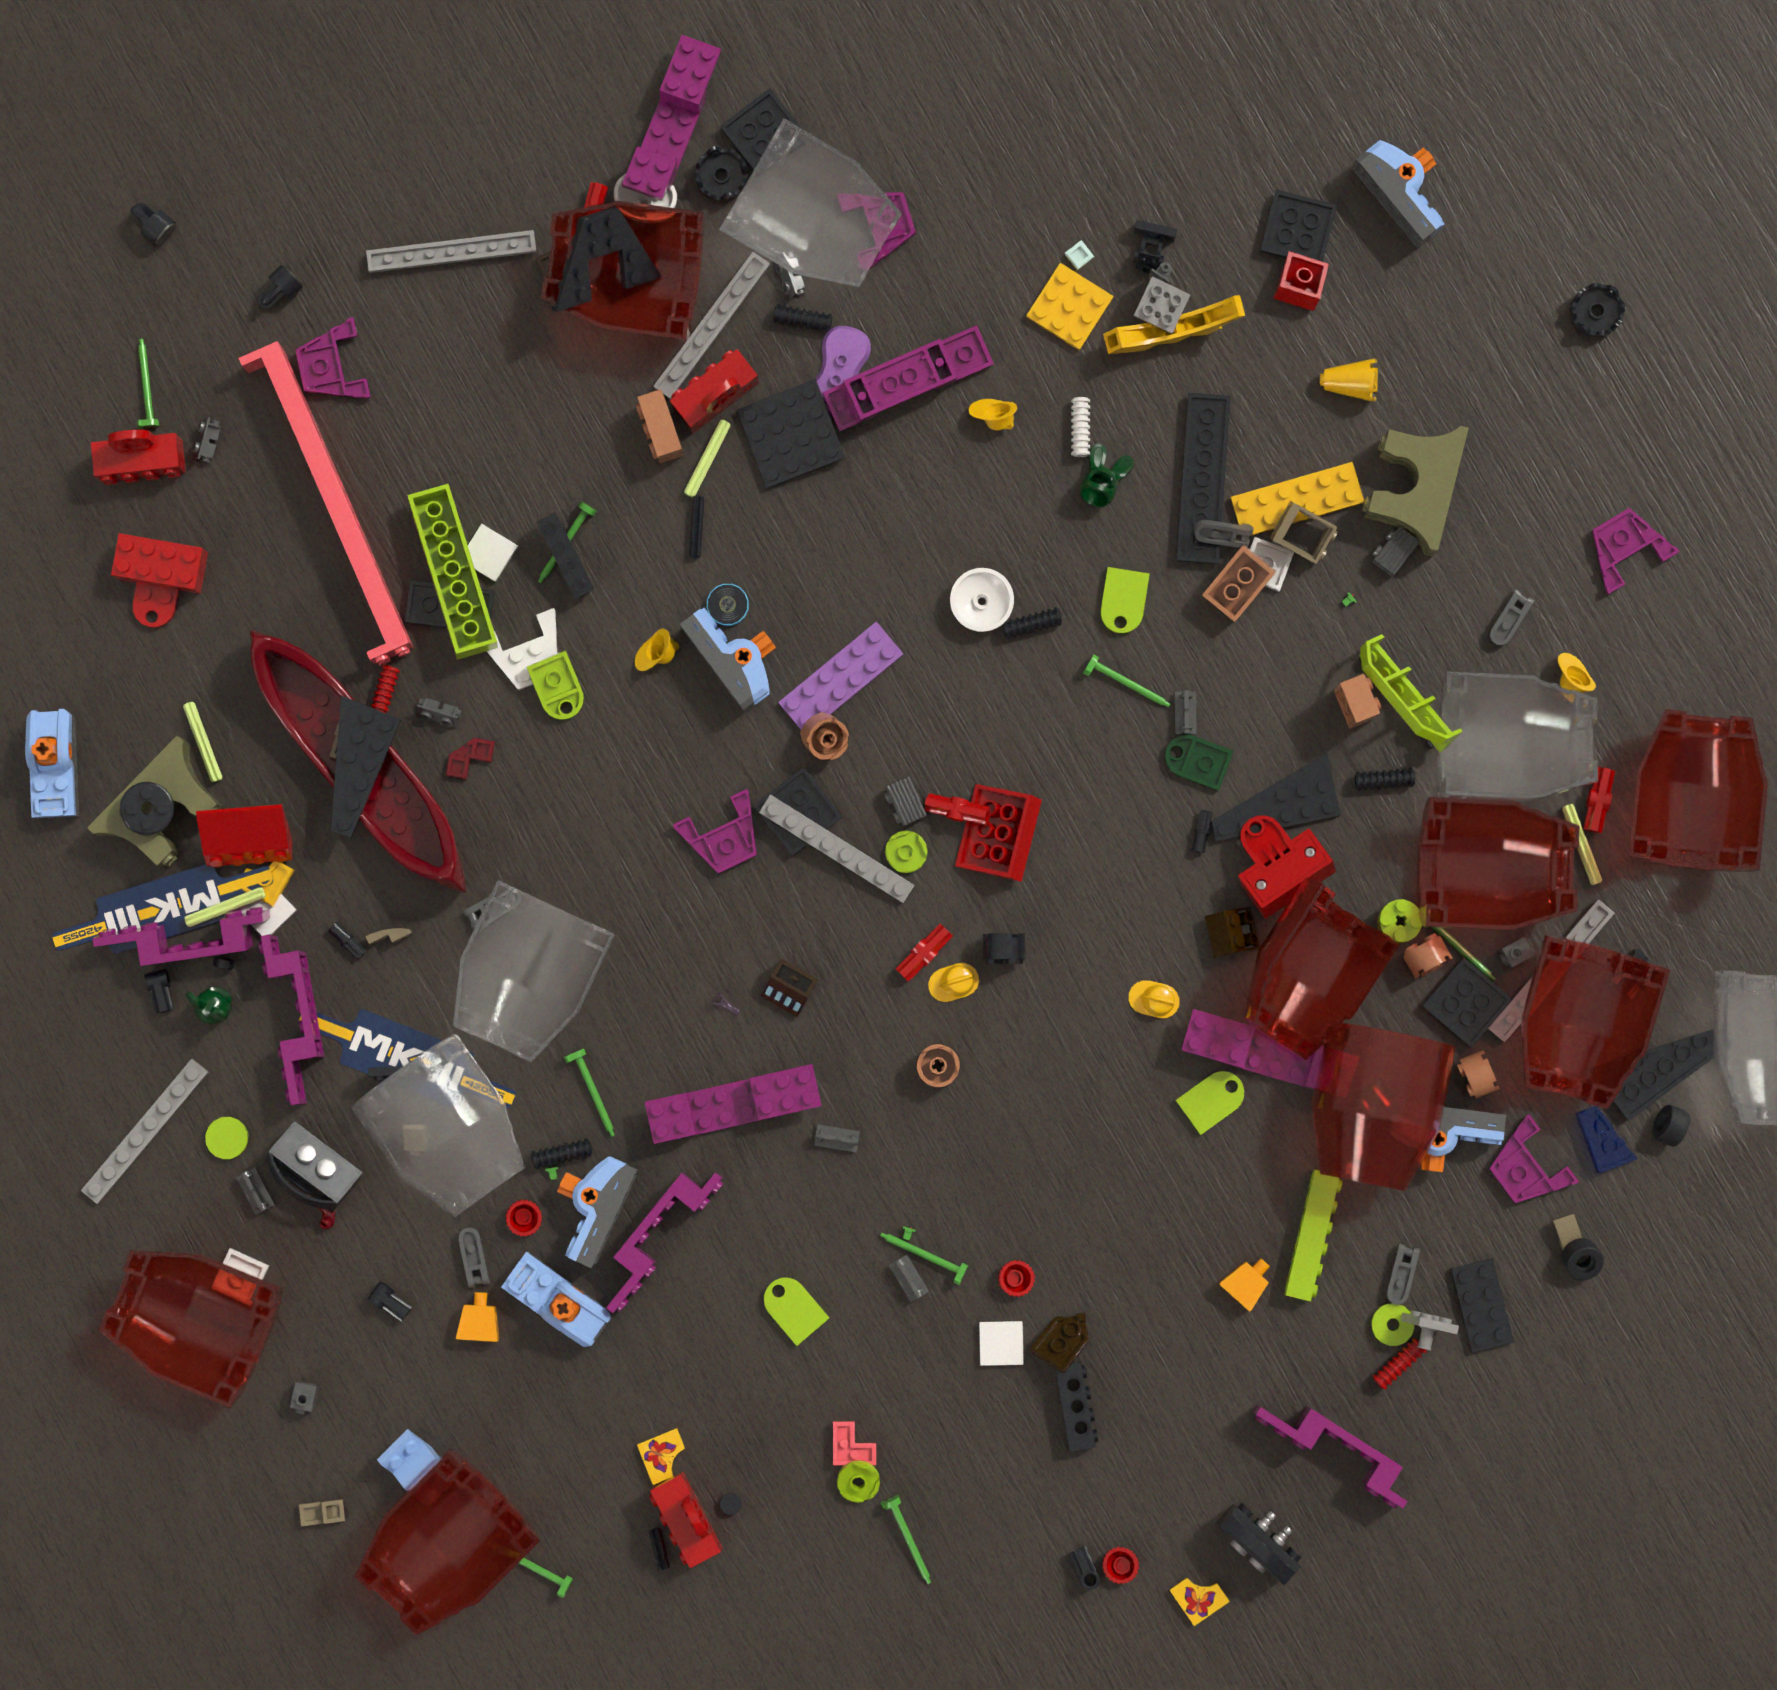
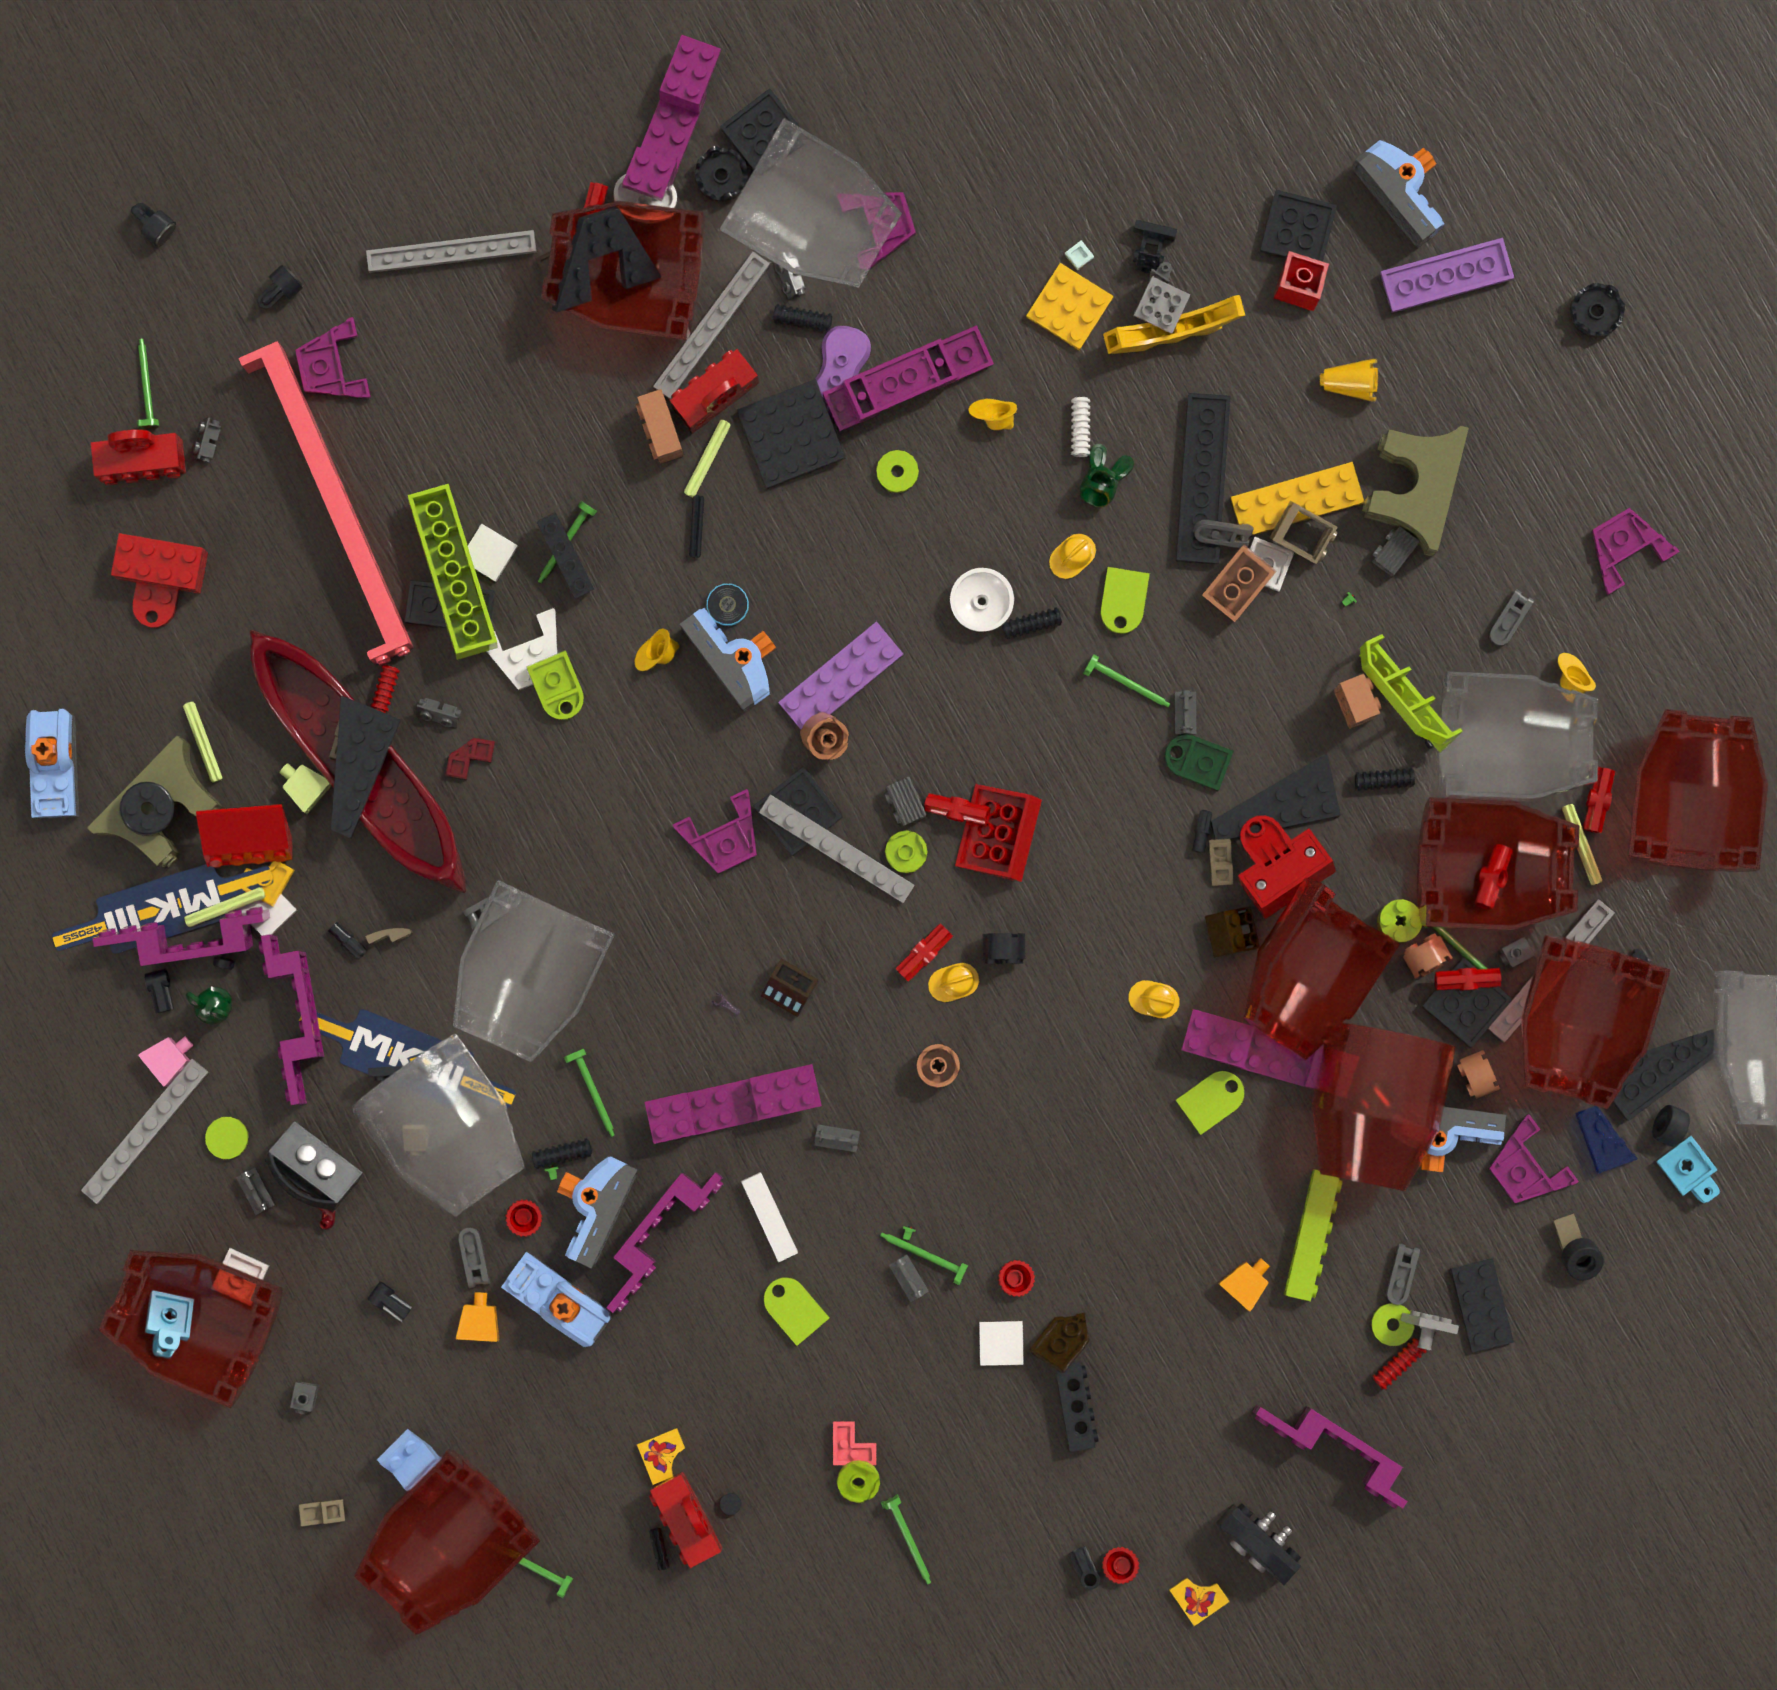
none -> bright pink torso [138,1036,193,1087]
none -> medium azure plate [145,1290,194,1358]
none -> yellowish green torso [279,763,331,814]
none -> white slope [741,1172,798,1262]
none -> lime tile [876,450,919,493]
none -> yellow piece [1049,534,1096,579]
none -> dark tan slope [1209,839,1233,886]
none -> medium lavender plate [1380,238,1514,313]
none -> red piece [1434,968,1501,991]
none -> red piece [1474,844,1513,910]
none -> medium azure plate [1656,1136,1720,1203]

